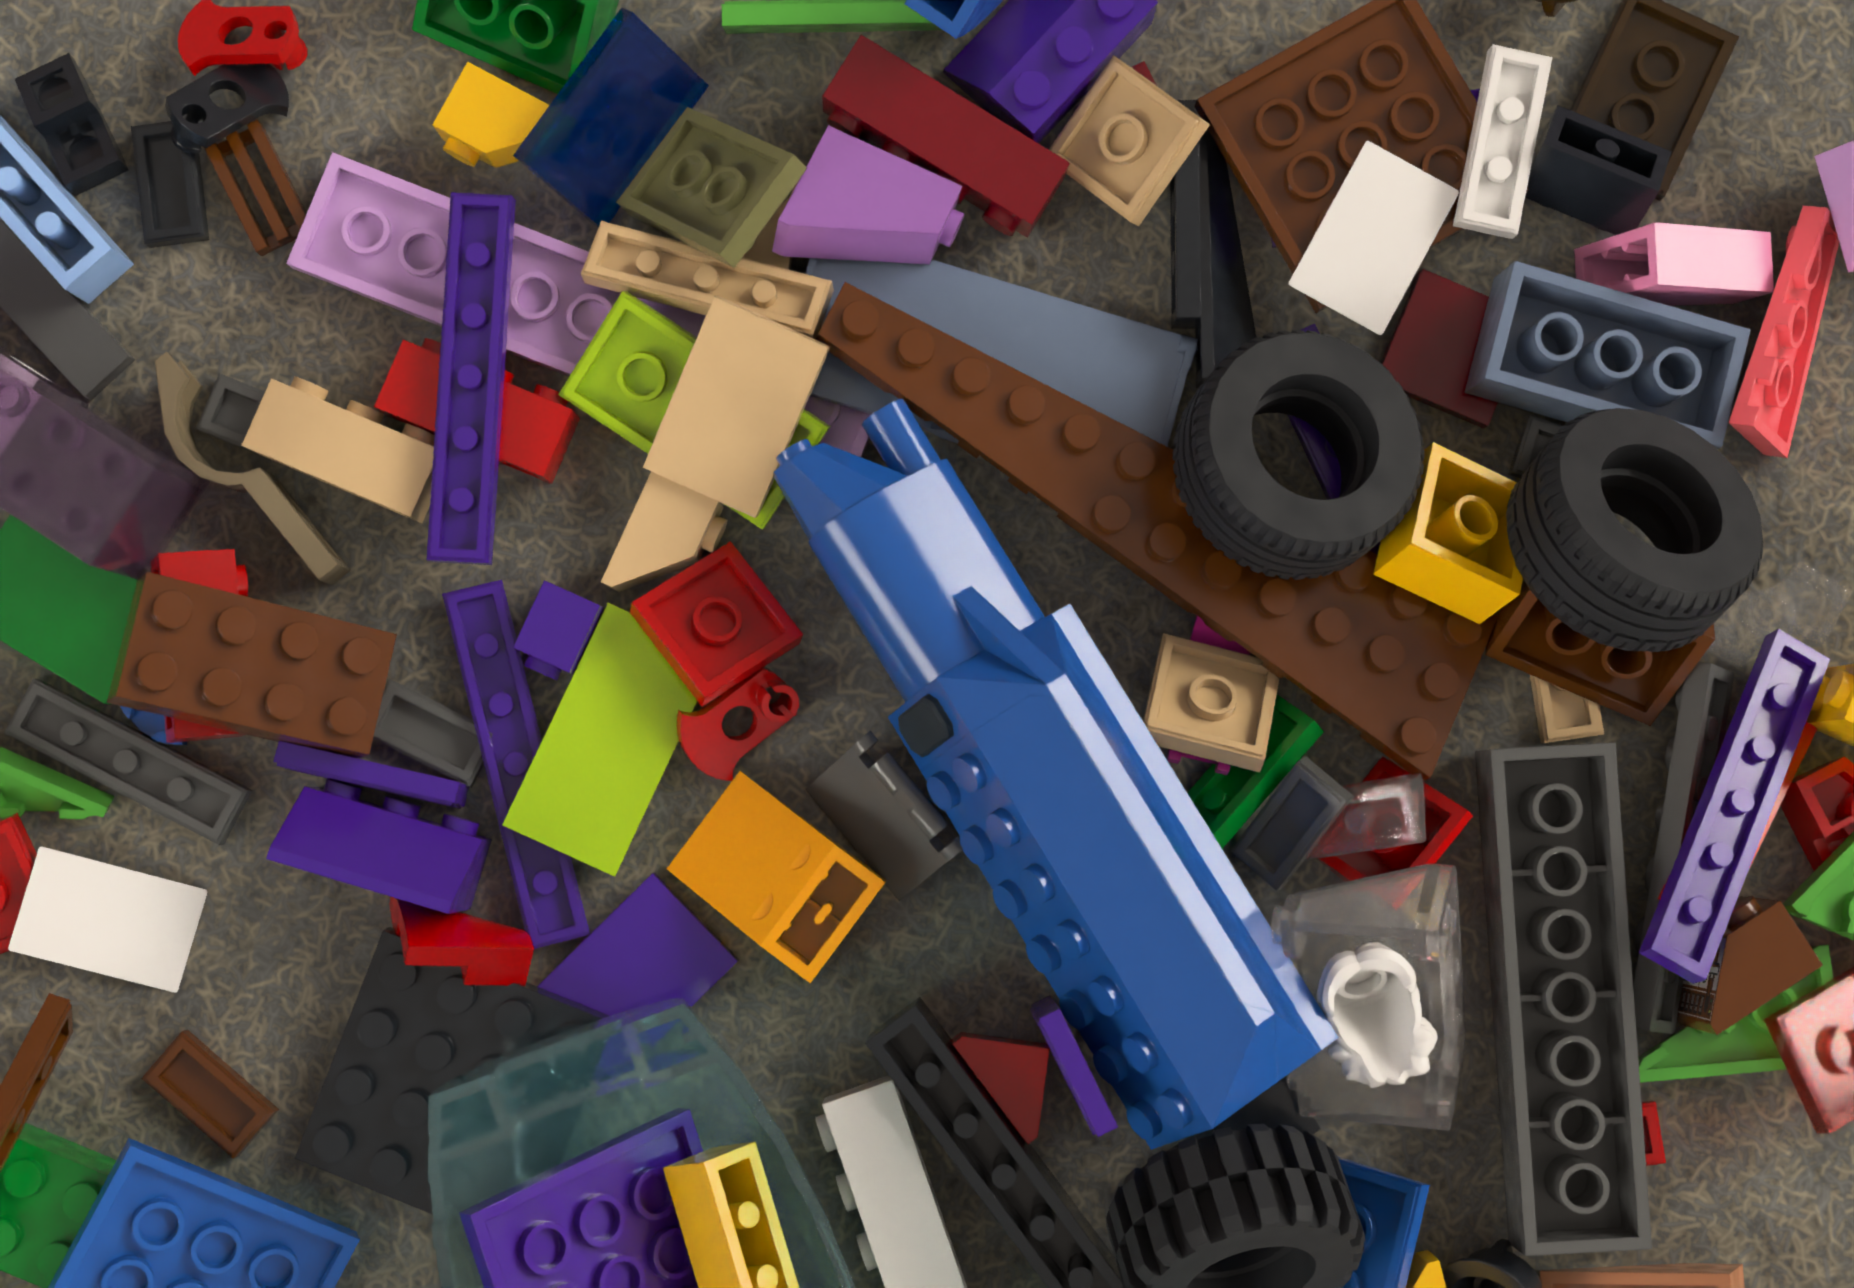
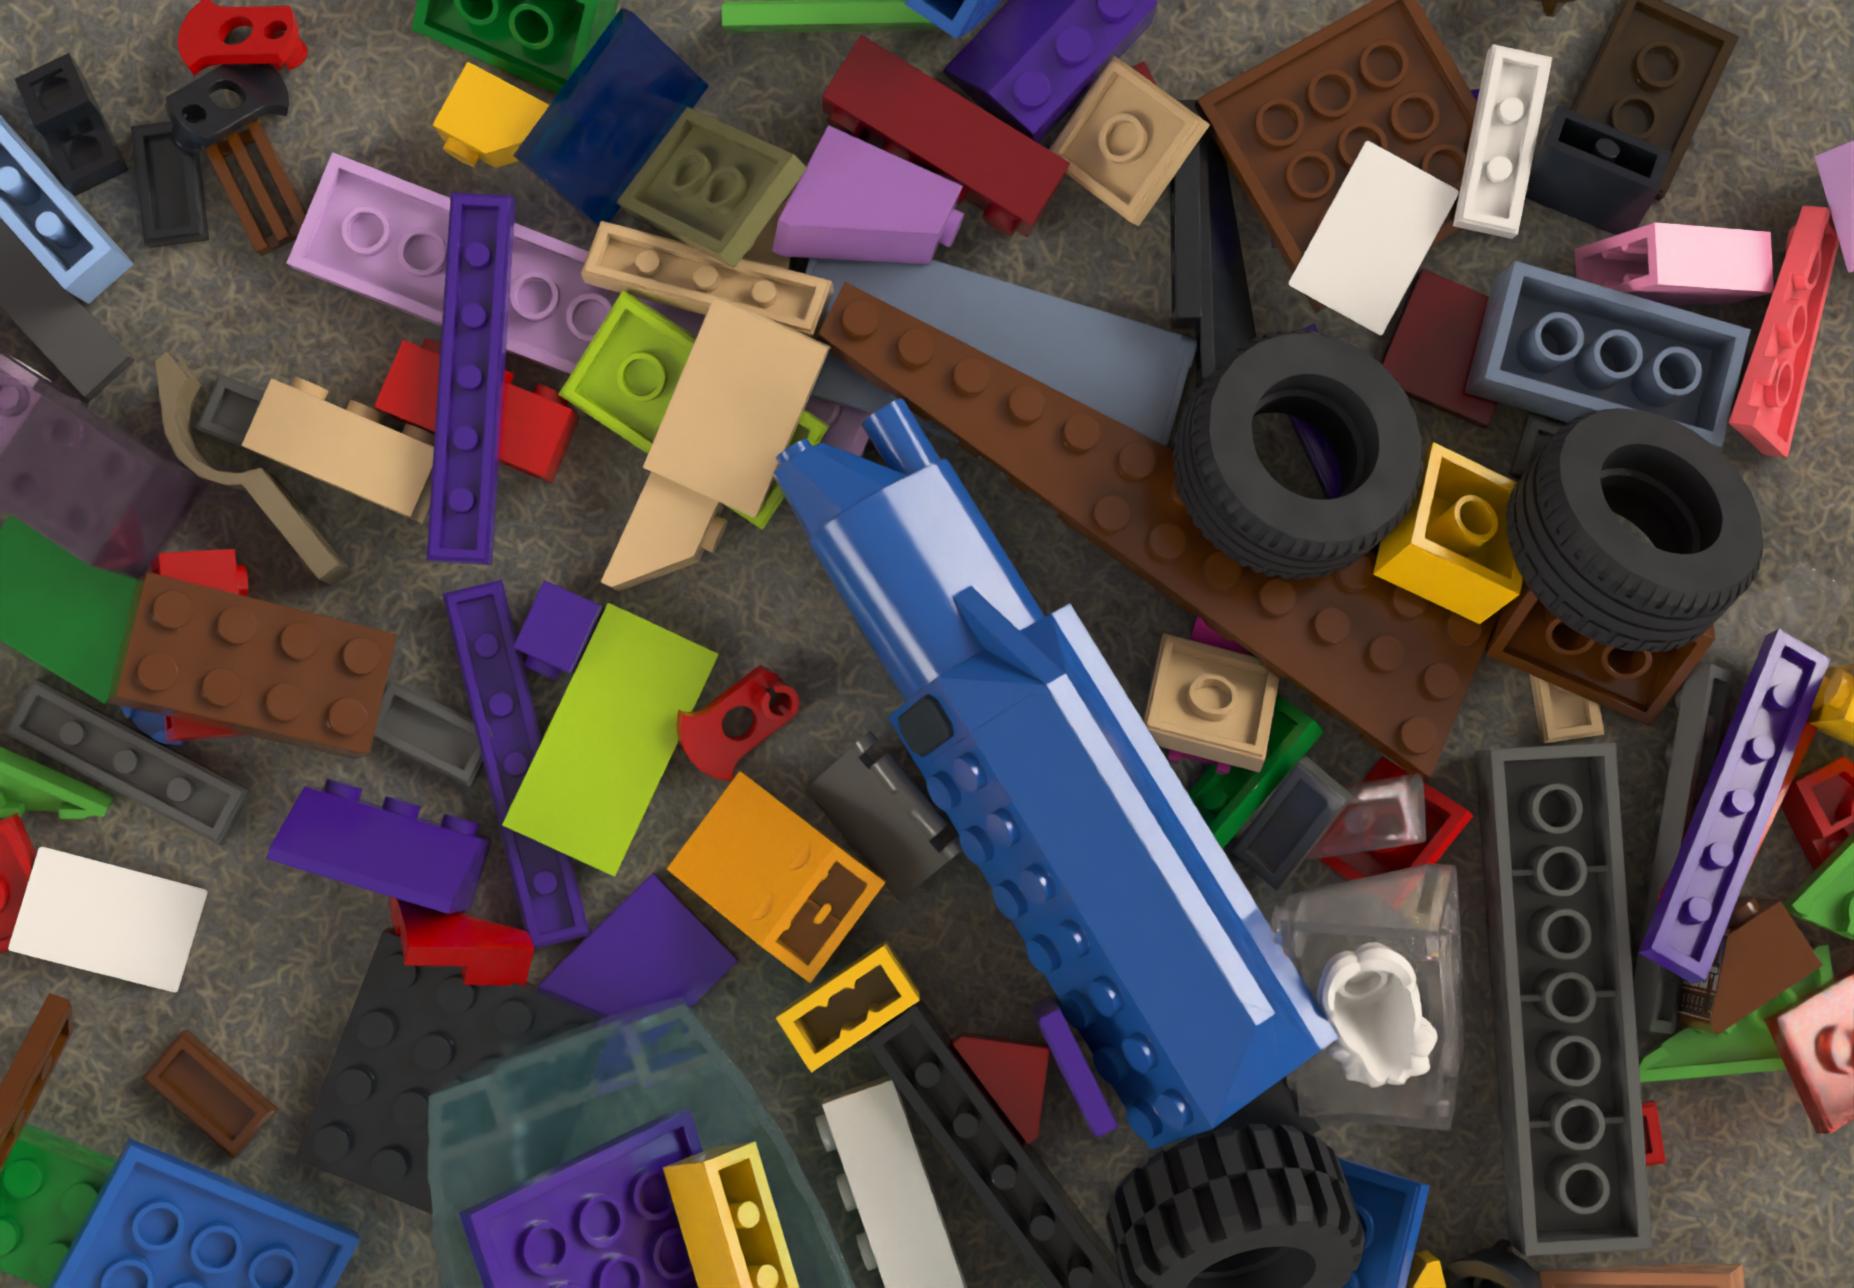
dark purple tile [273,741,469,809] -> none
red plate [630,541,803,707] -> none
none -> yellow brick [776,939,920,1073]

